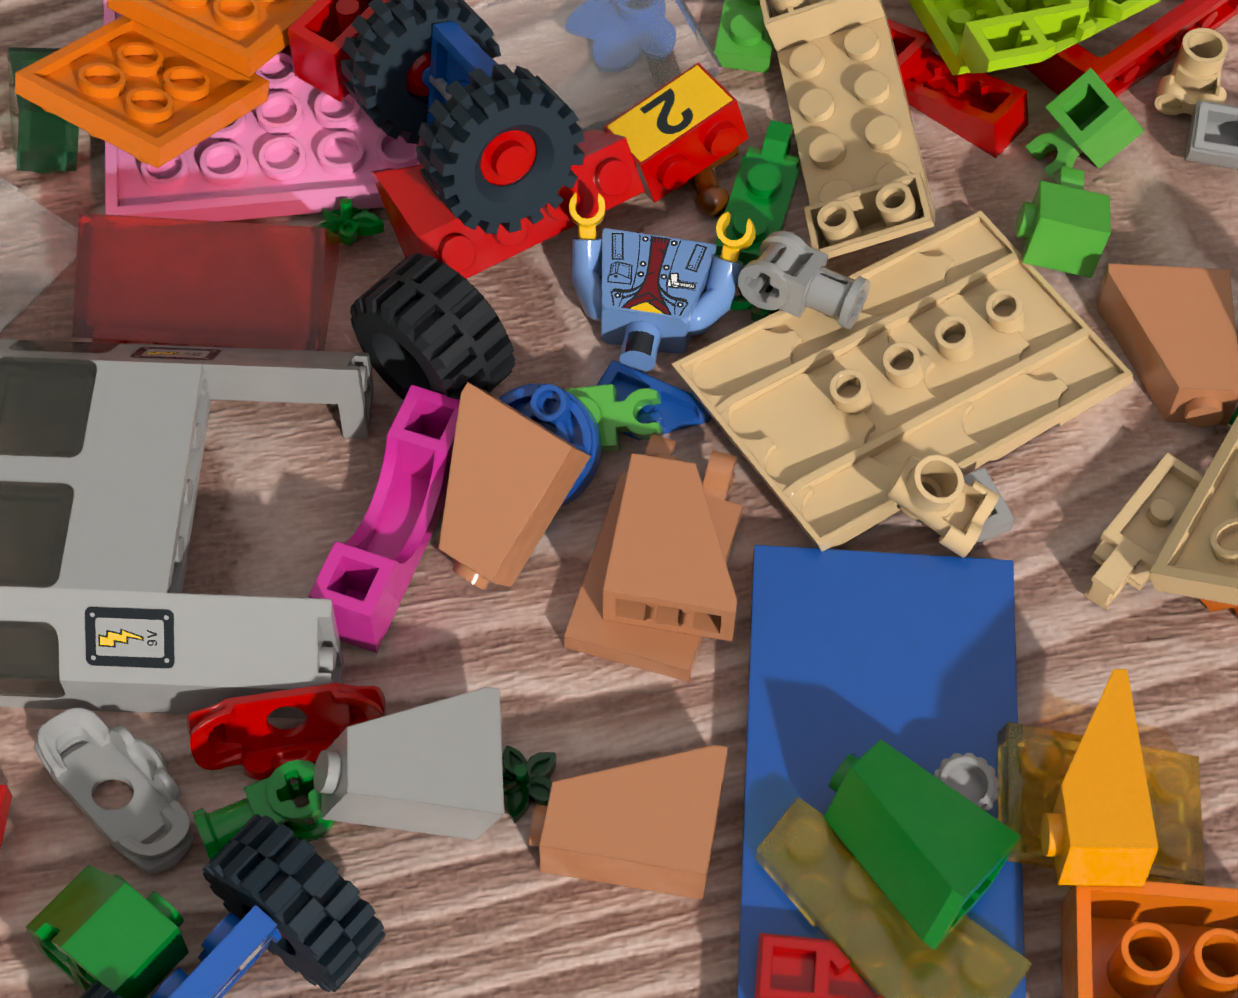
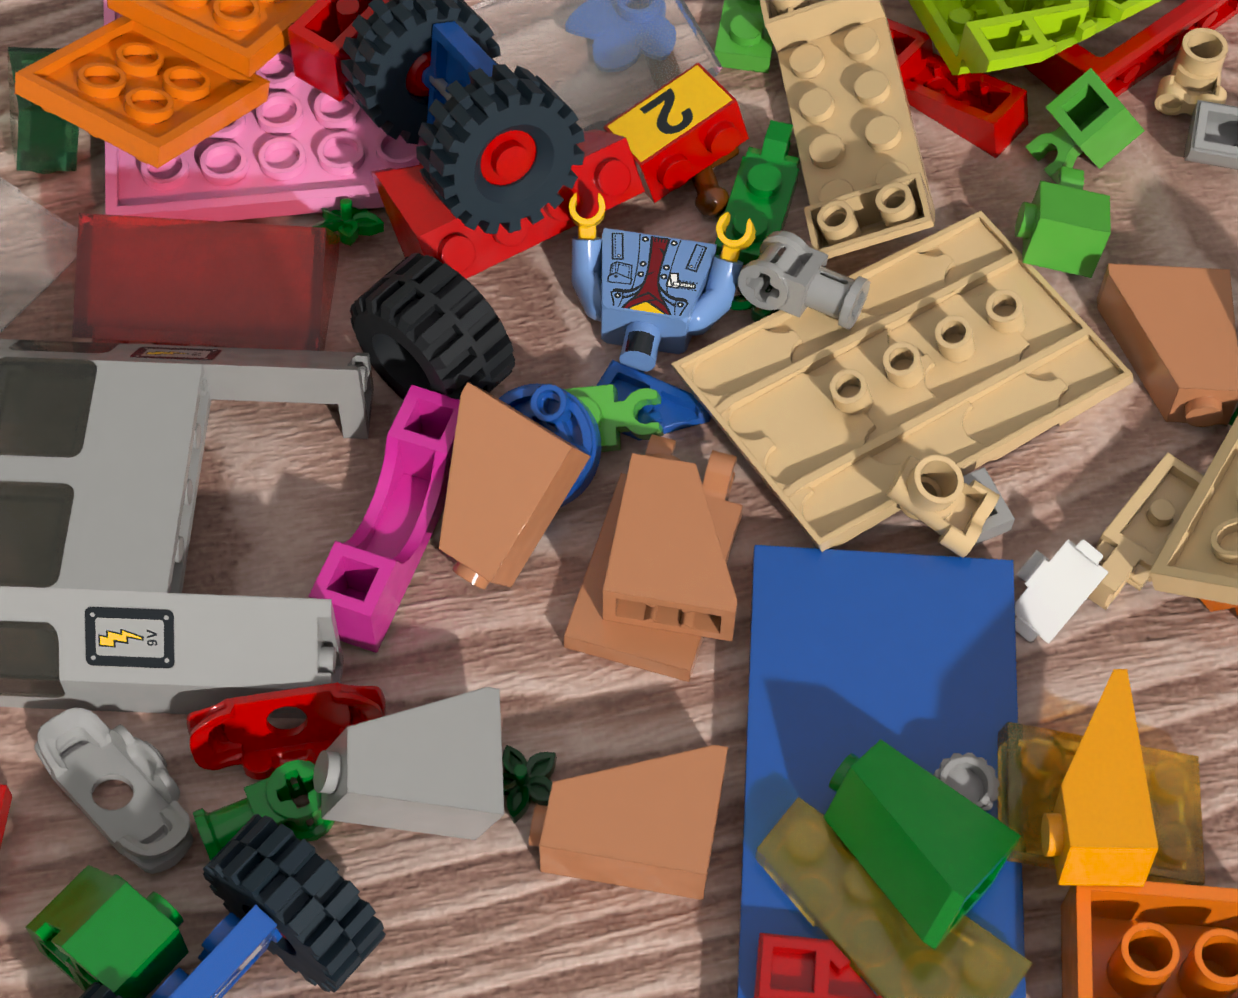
none -> white piece [1015,539,1109,644]

